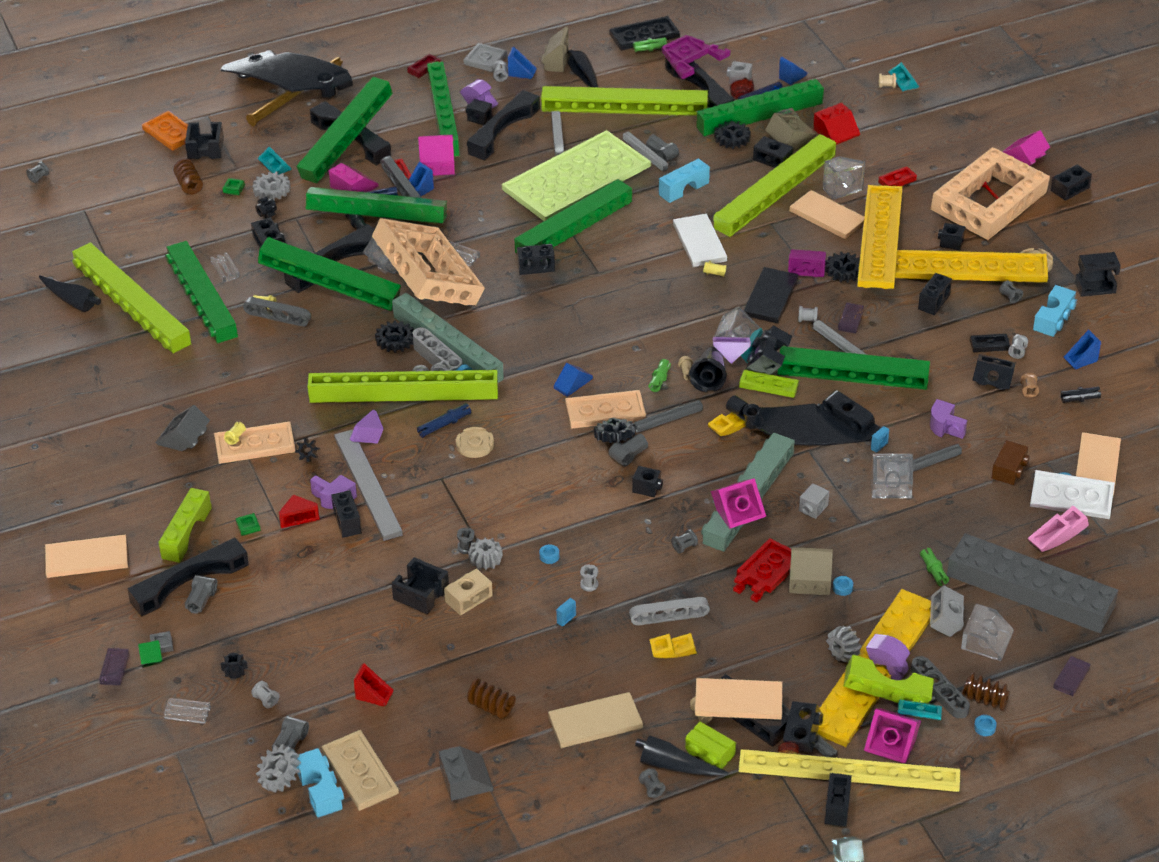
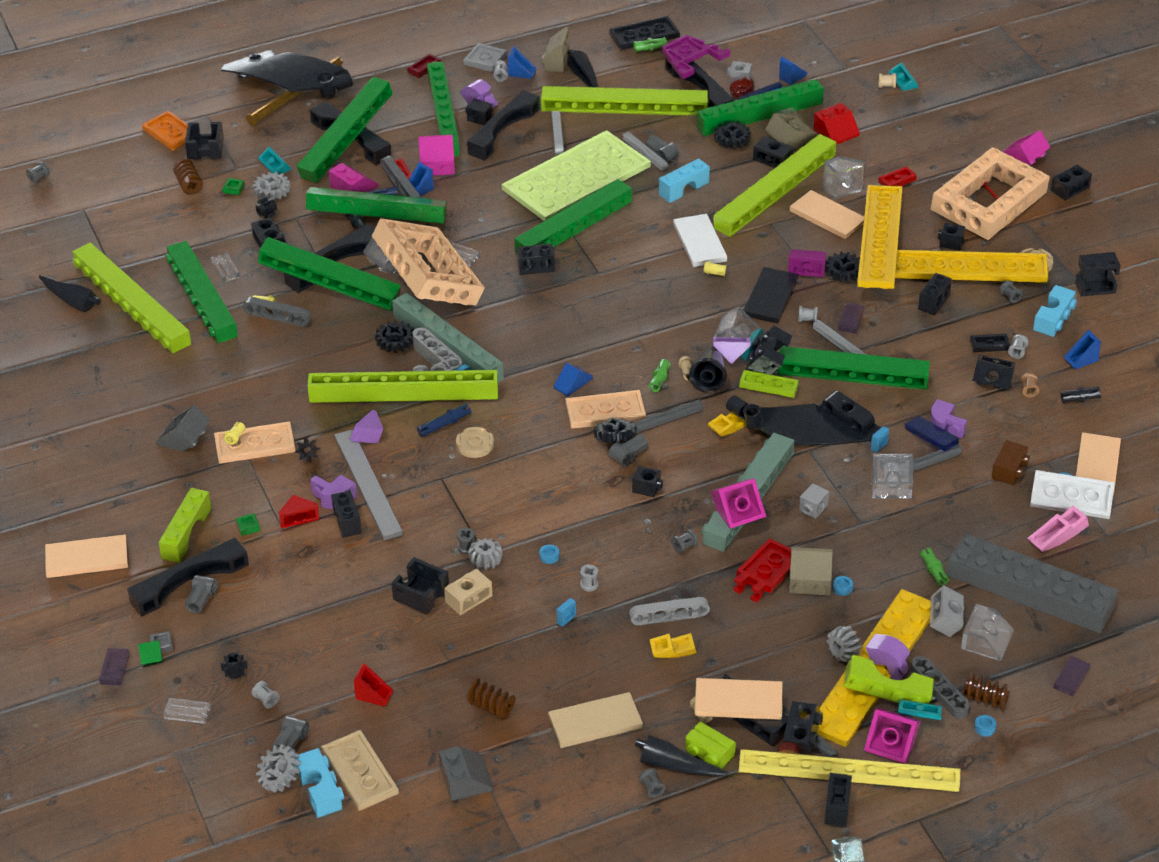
none -> clear blue tile [905,416,959,451]

